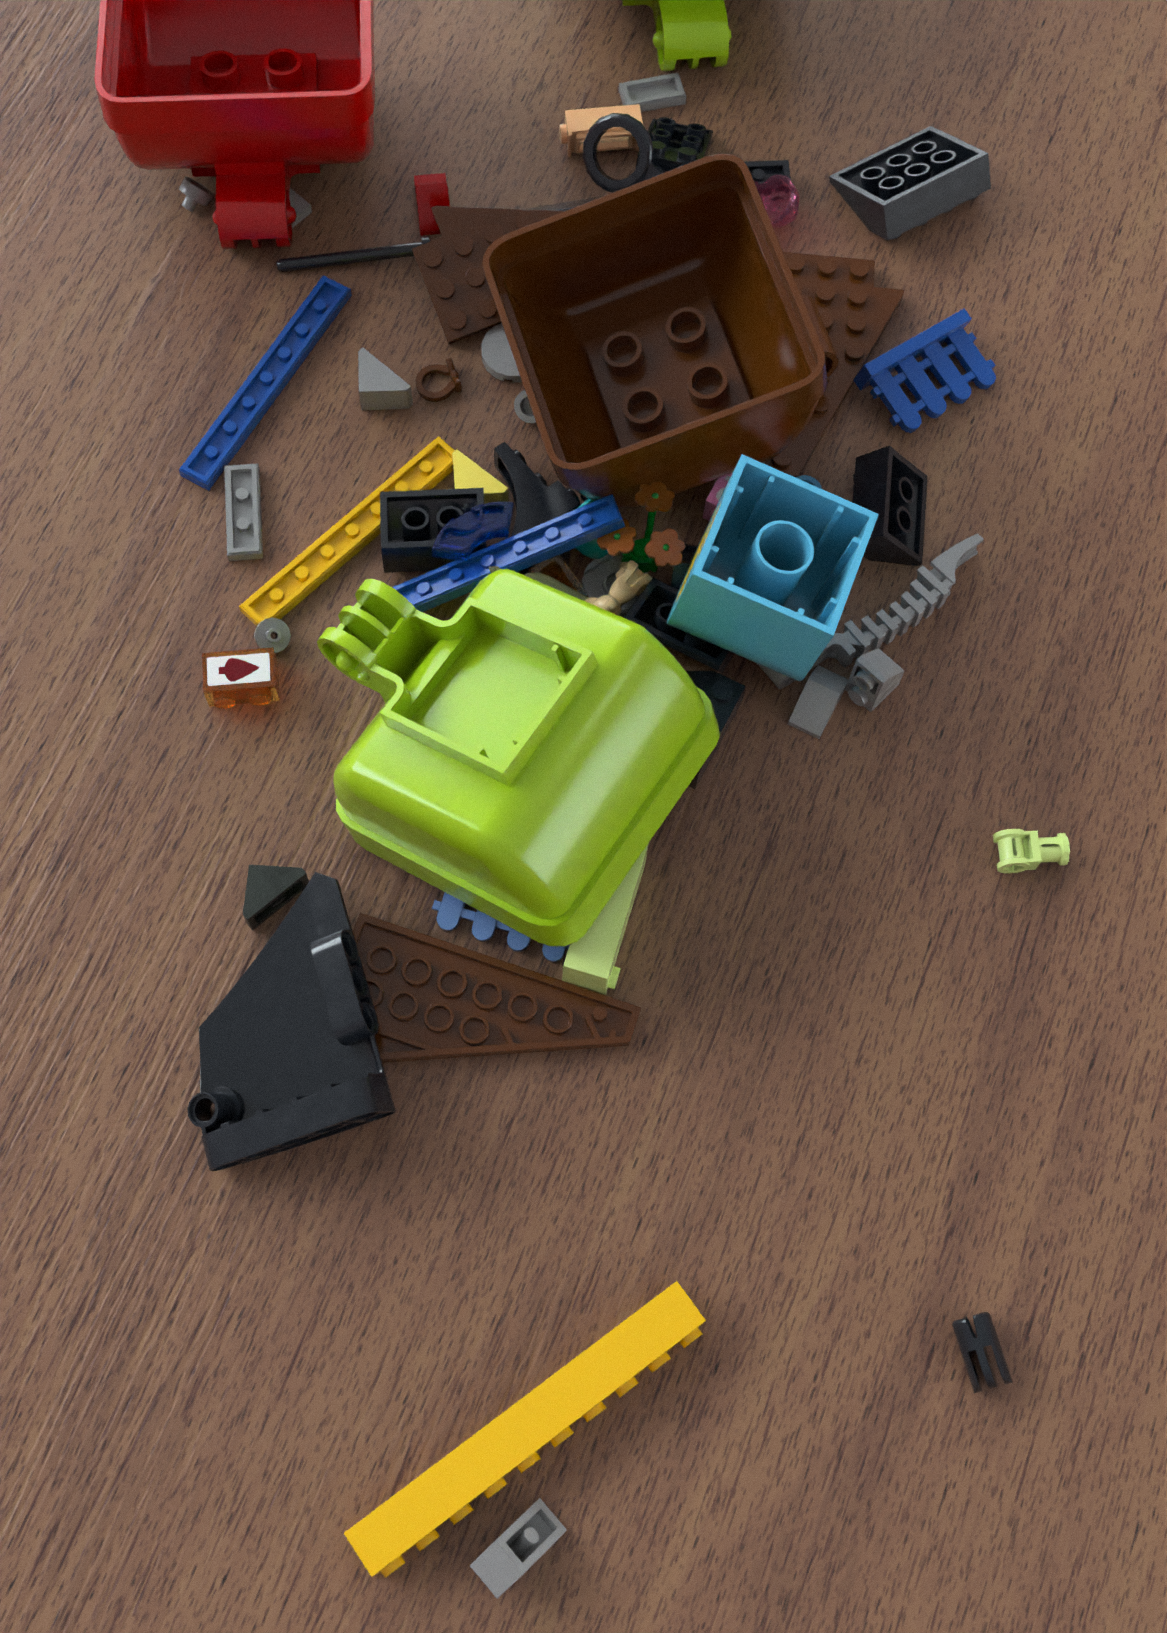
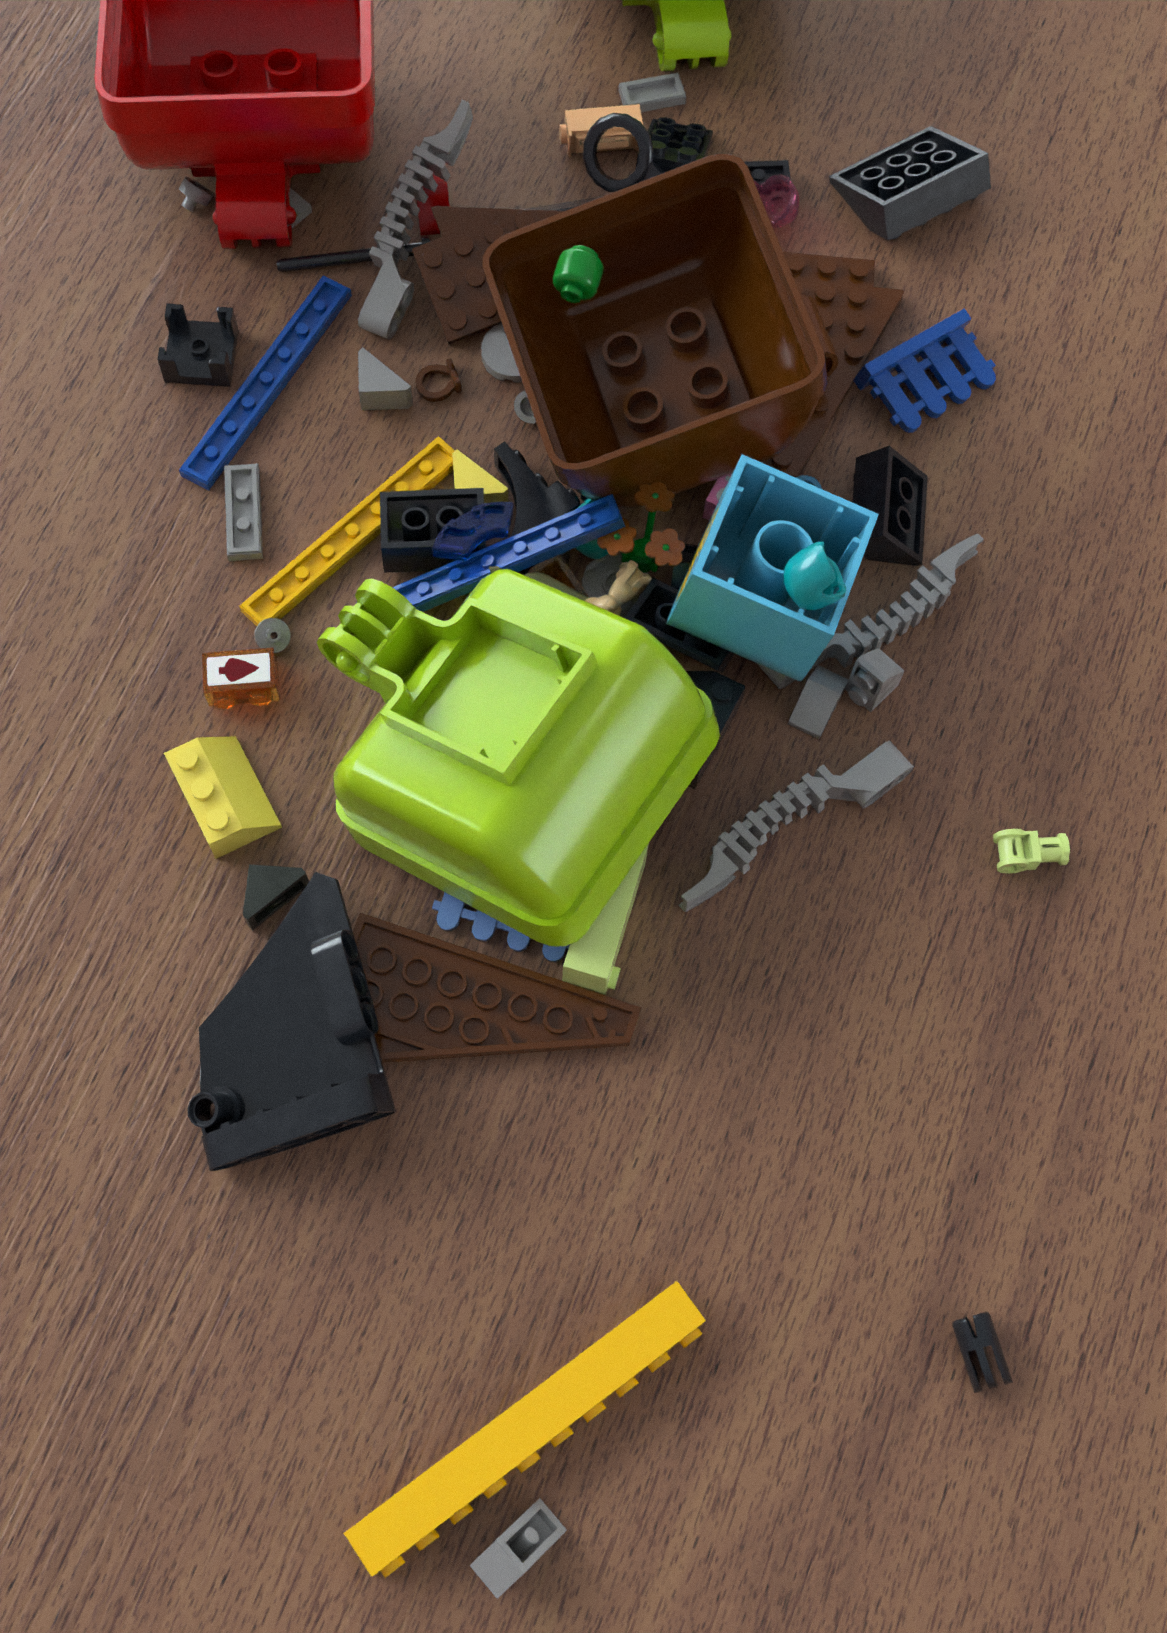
none -> black panel [157,303,239,387]
none -> light yellow slope [164,736,282,859]
none -> light grey piece [358,99,473,340]
none -> green head [553,245,603,303]
none -> light grey piece [679,741,914,912]
none -> teal helmet [783,541,846,611]

